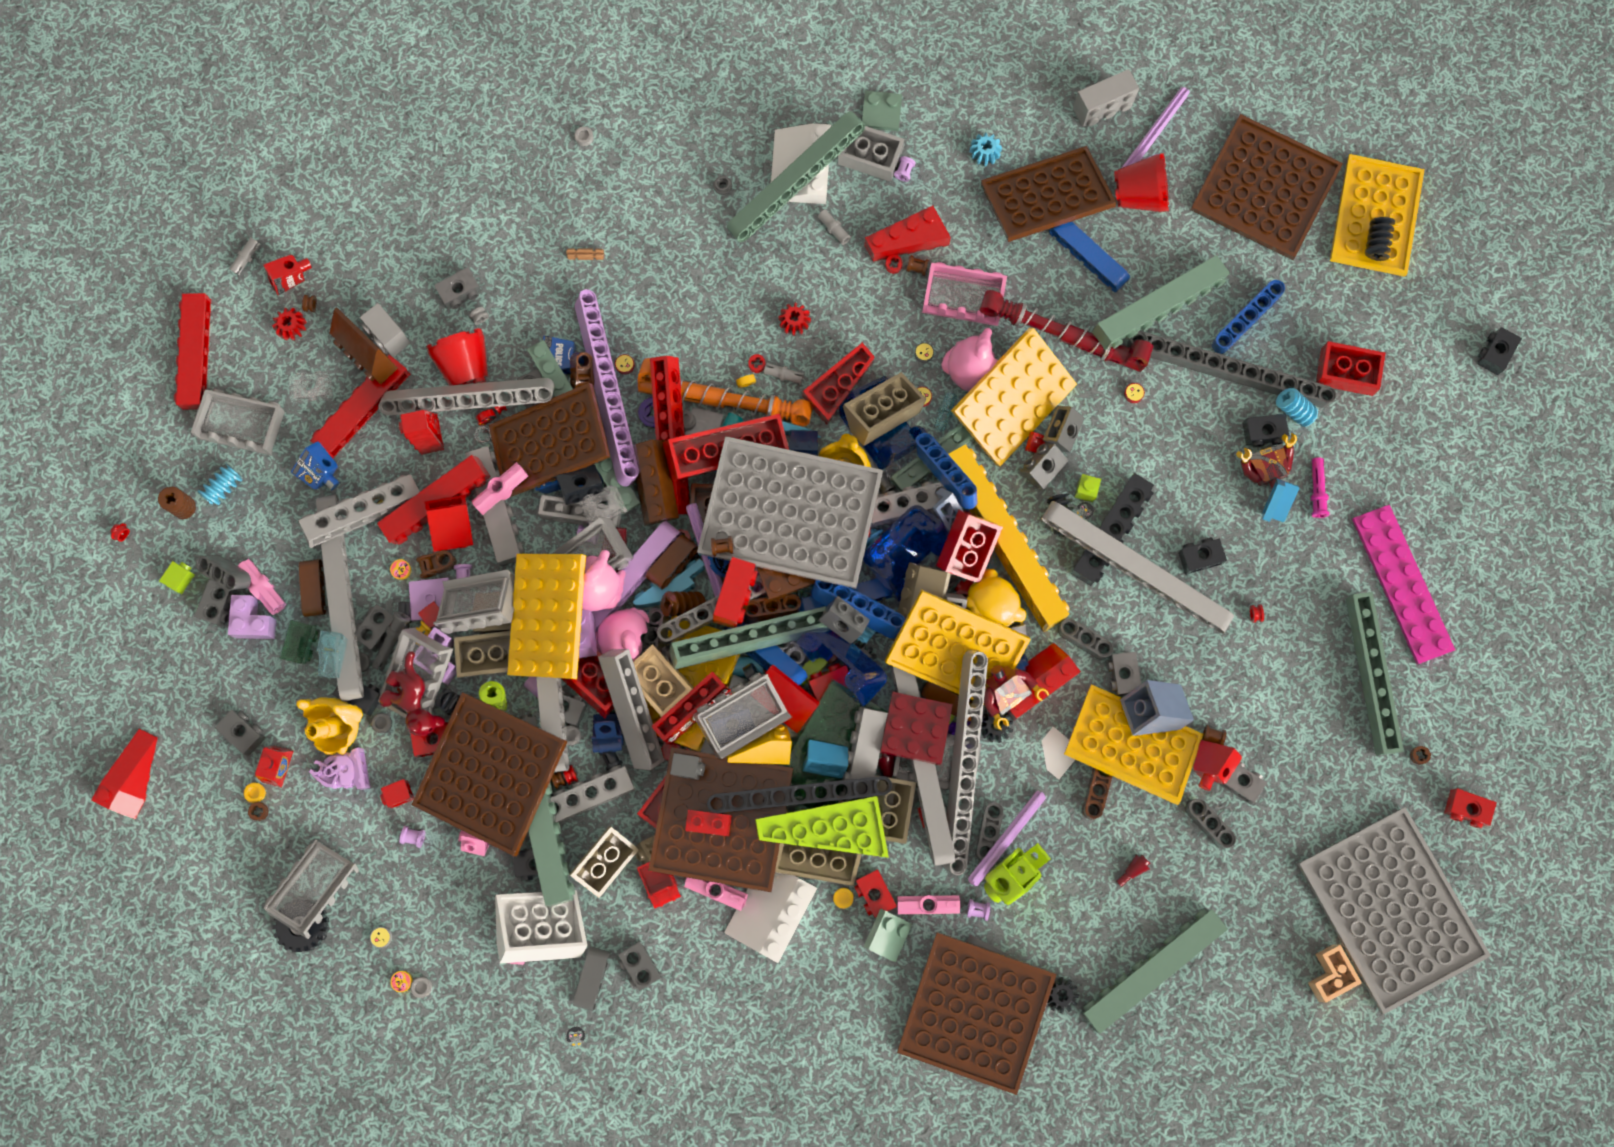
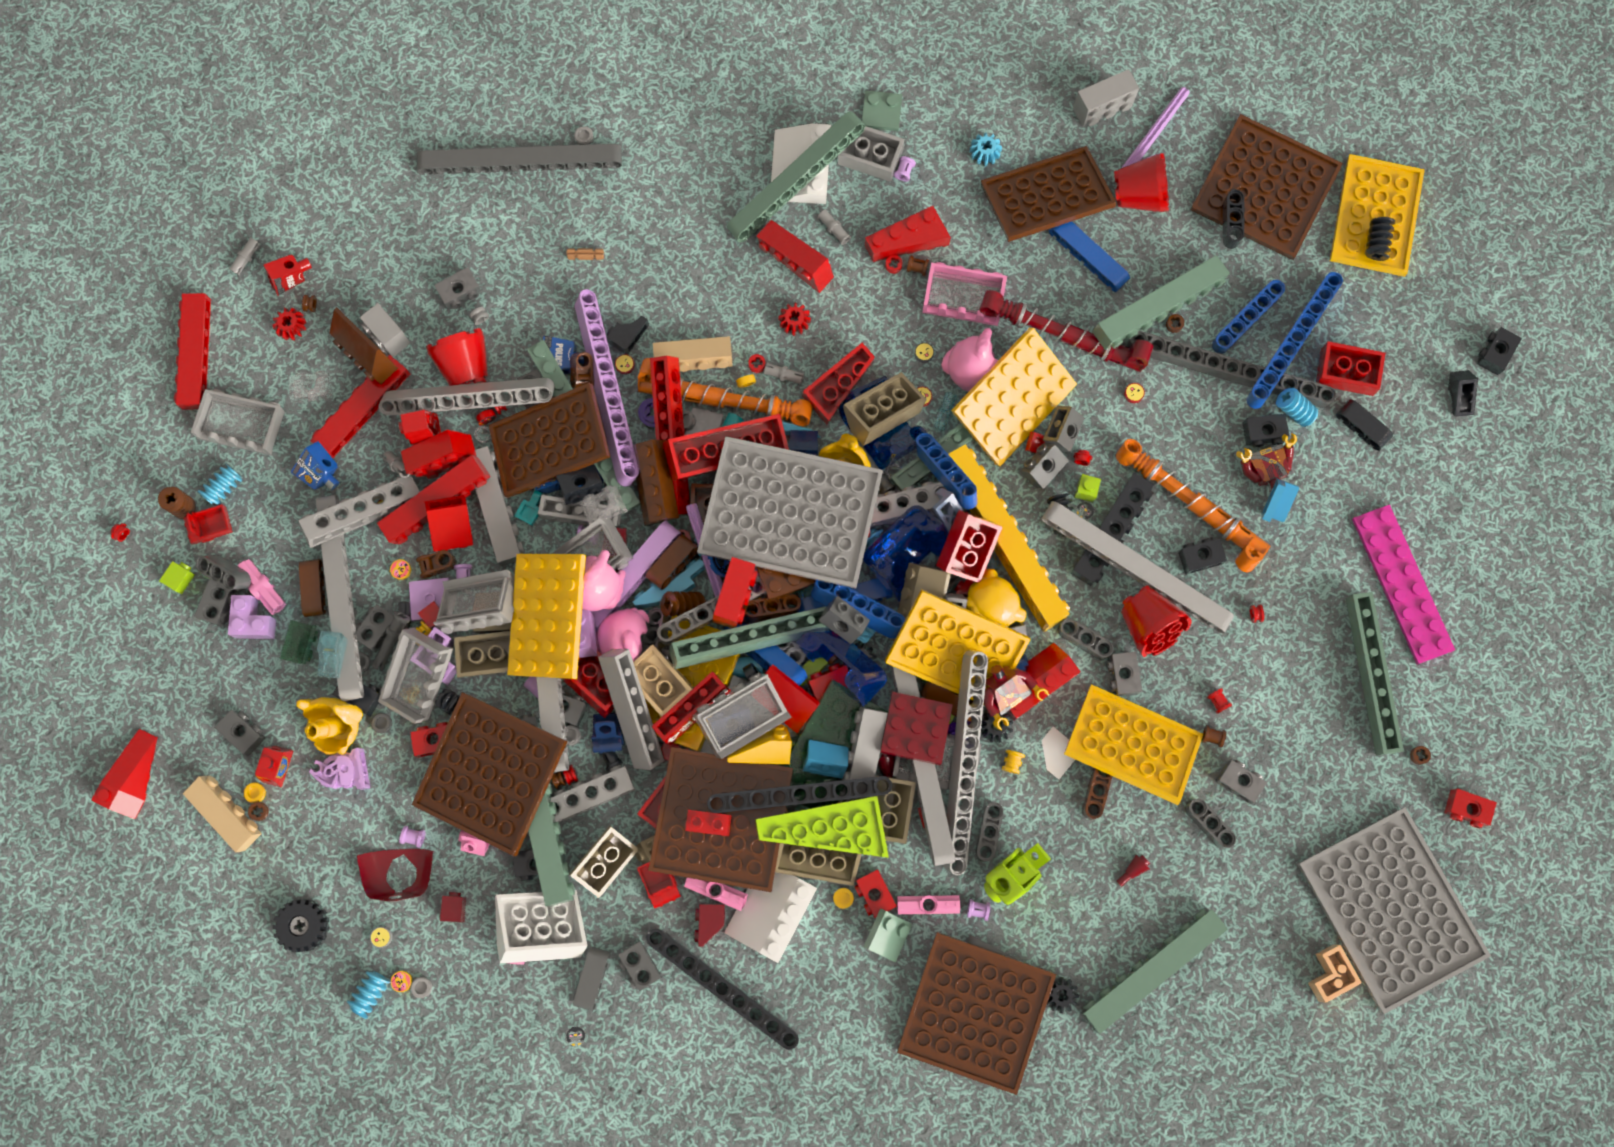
window [264,840,359,939] -> none
dark red animal [379,651,445,736] -> none
red brick [380,779,414,808] -> none
bright pink piece [472,462,528,515] -> none
lime piece [479,681,507,712] -> none
dark grey brick [670,753,705,780] -> none
reddish brown bush [711,536,734,556] -> none
dark grey plate [713,176,732,195] -> none
lavender axle [968,791,1046,886] -> none
sand blue slope [1120,680,1194,736] -> none
red torso [1193,740,1242,791] -> none
dark pink pin [1310,457,1330,518] -> none
none -> tan brick [183,775,262,853]
none -> red piece [184,504,233,545]
none -> medium azure piece [347,971,391,1019]
none -> dark red piece [357,849,433,901]
none -> light grey pin [383,451,410,478]
none -> red brick [400,429,477,479]
none -> dark grey beam [417,144,622,175]
none -> dark red brick [440,892,467,922]
none -> teal plate [514,490,543,527]
none -> black arch [607,315,649,355]
none -> black beam [646,929,799,1050]
none -> tan brick [653,336,733,372]
none -> dark red slope [695,904,725,947]
none -> red wedge [756,220,834,293]
none -> yellow bush [1002,750,1025,774]
none -> red plate [1073,450,1093,466]
none -> orange piece [1116,439,1271,572]
none -> red cone [1121,585,1192,657]
none -> reddish brown bush [1166,314,1185,333]
none -> red bush [1207,688,1232,714]
none -> black beam [1223,189,1244,249]
none -> blue beam [1246,272,1343,409]
none -> black beam [1336,399,1393,451]
none -> black arch [1448,370,1478,417]

